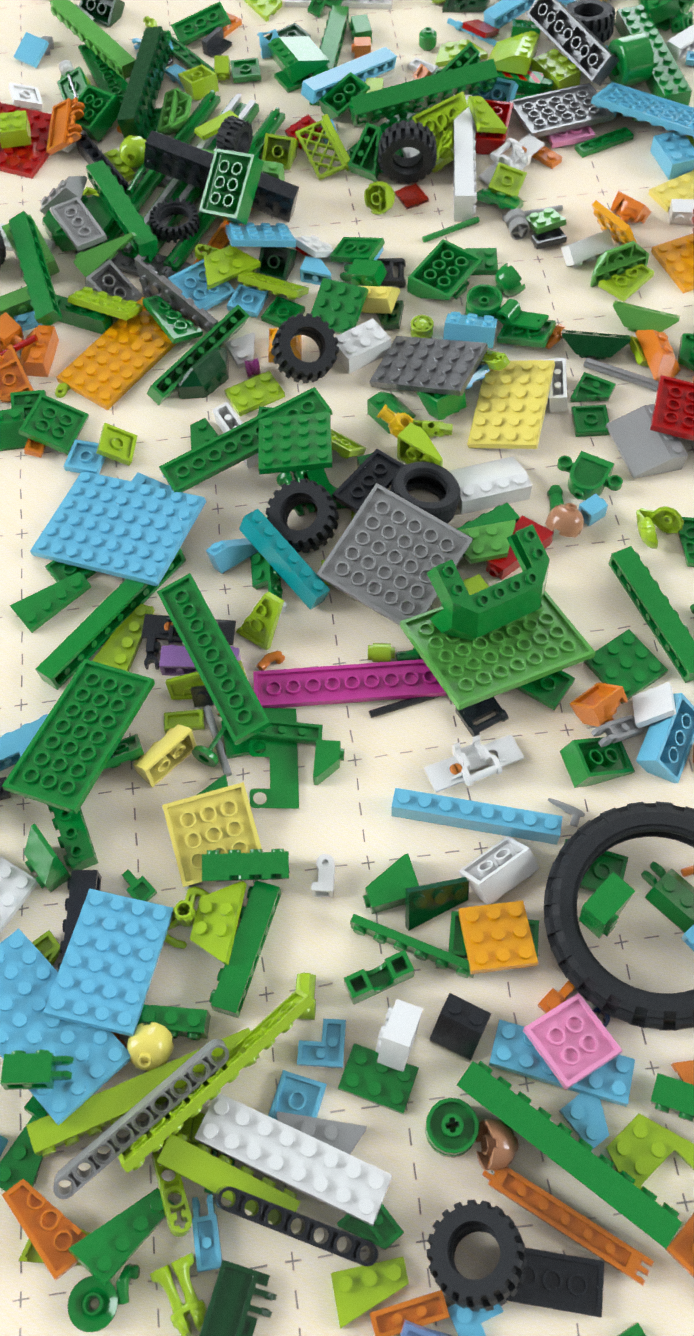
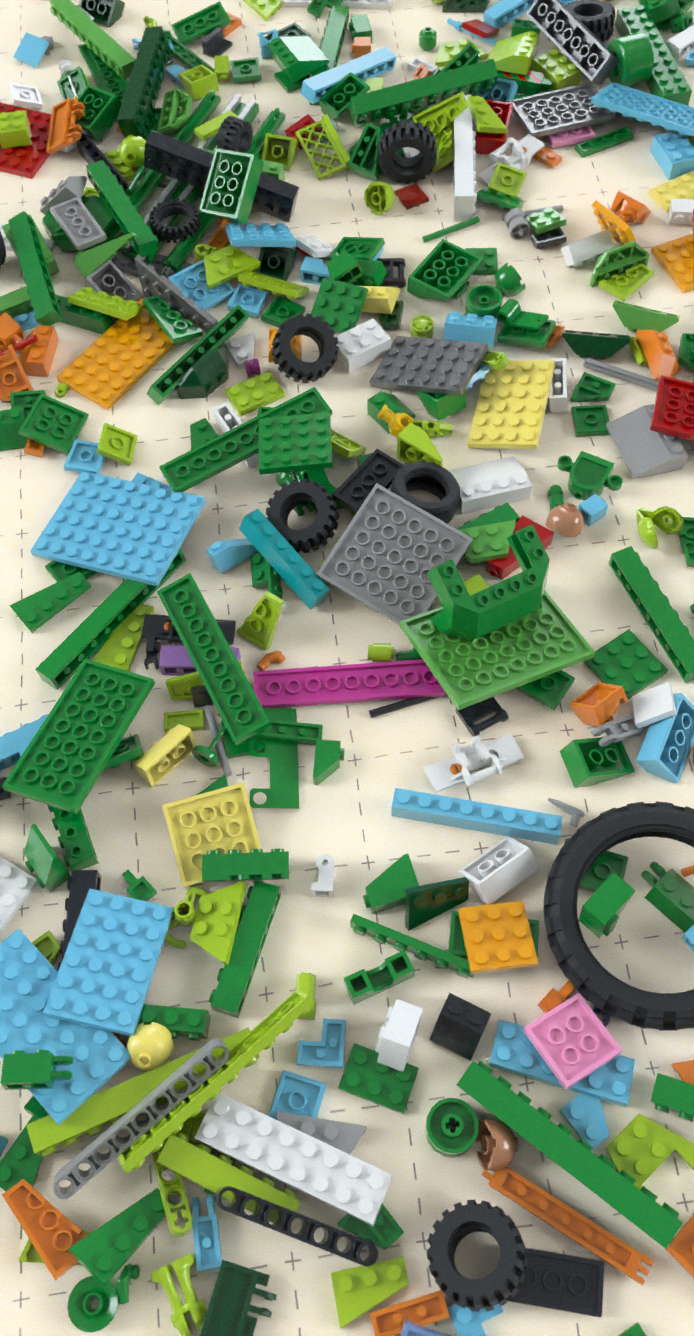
none -> green torso [327,251,364,284]

